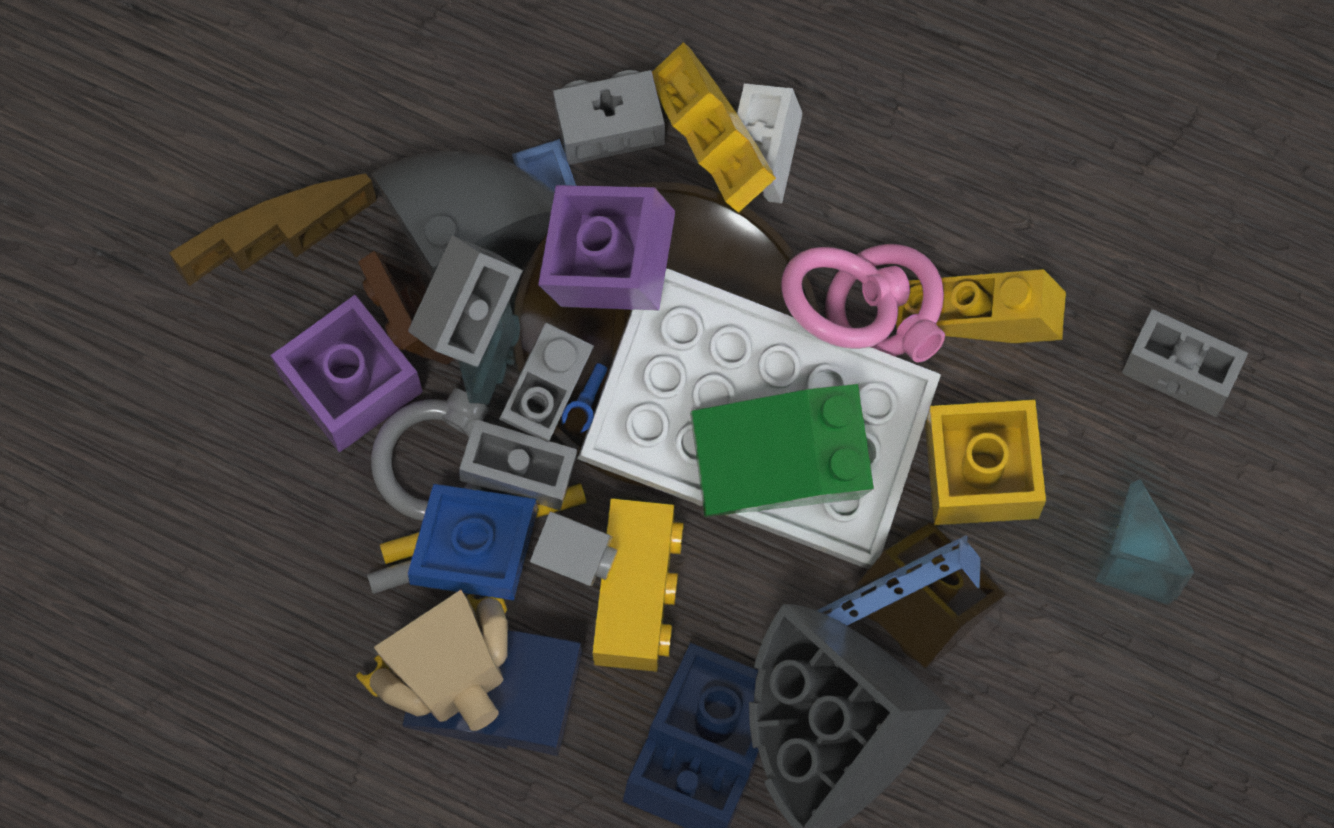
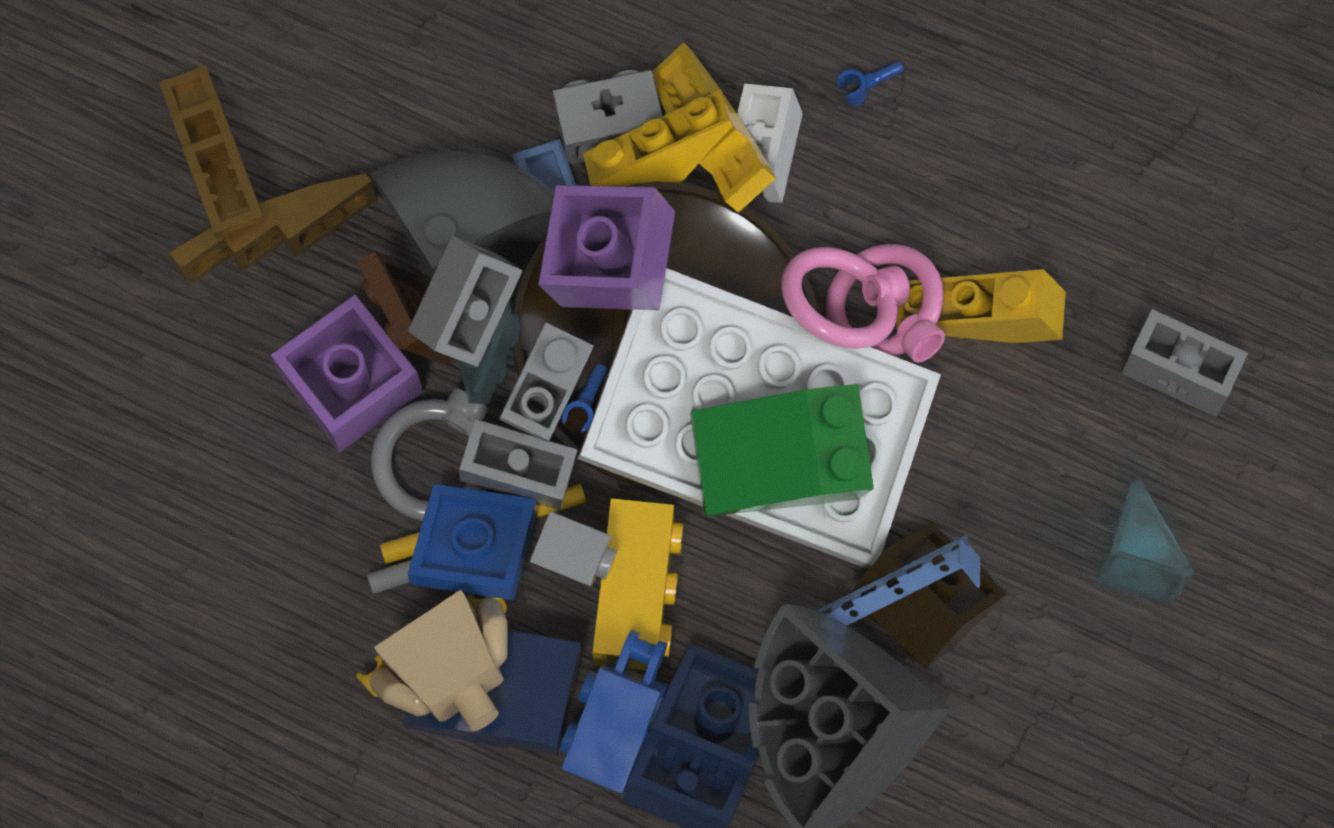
yellow brick [925,400,1046,525] -> none
none -> pearl gold slope [159,65,264,238]
none -> blue brick [559,630,668,794]
none -> yellow slope [583,89,733,187]
none -> blue hand [837,61,904,106]

